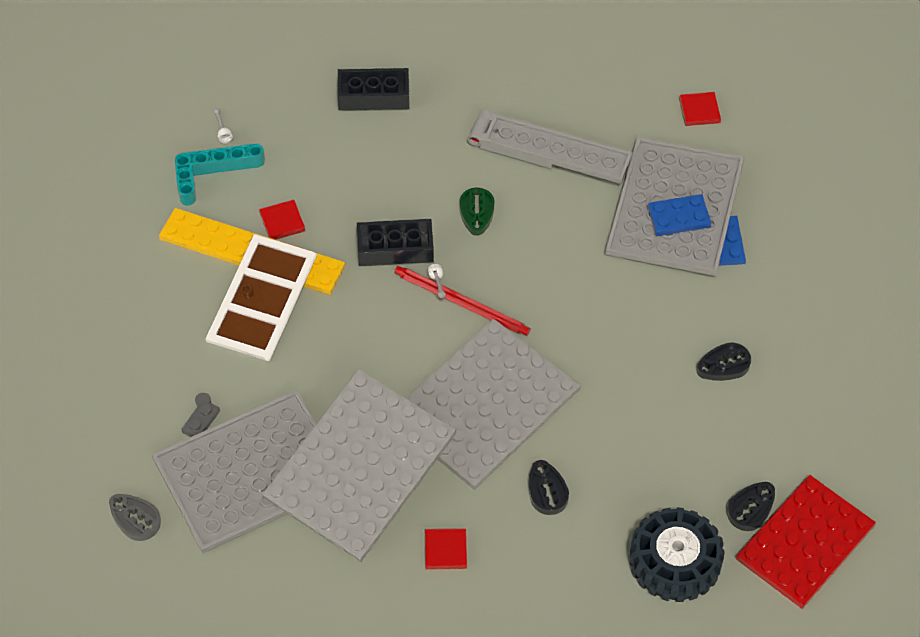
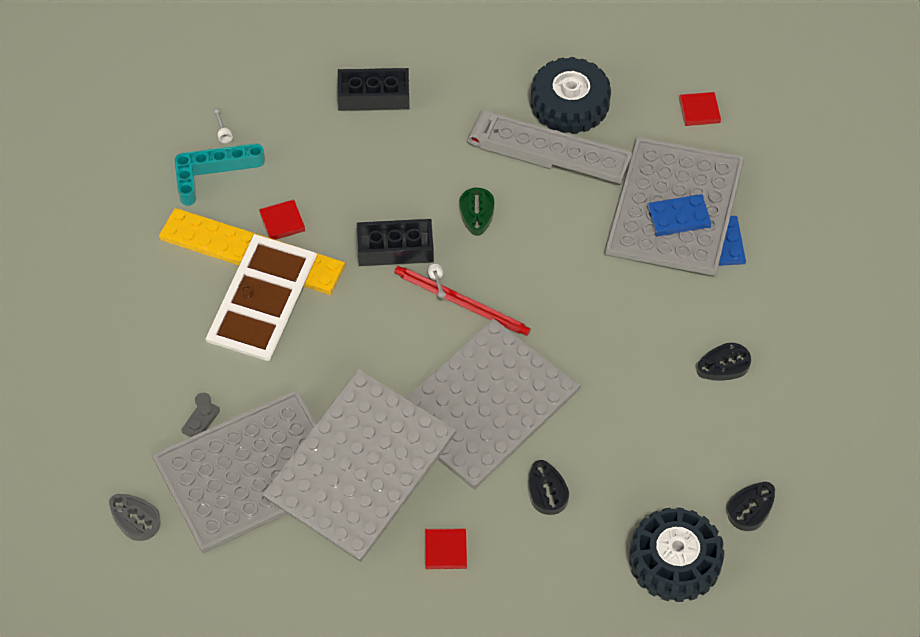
red plate [736,475,876,609] -> none
none -> black wheel [530,57,611,134]

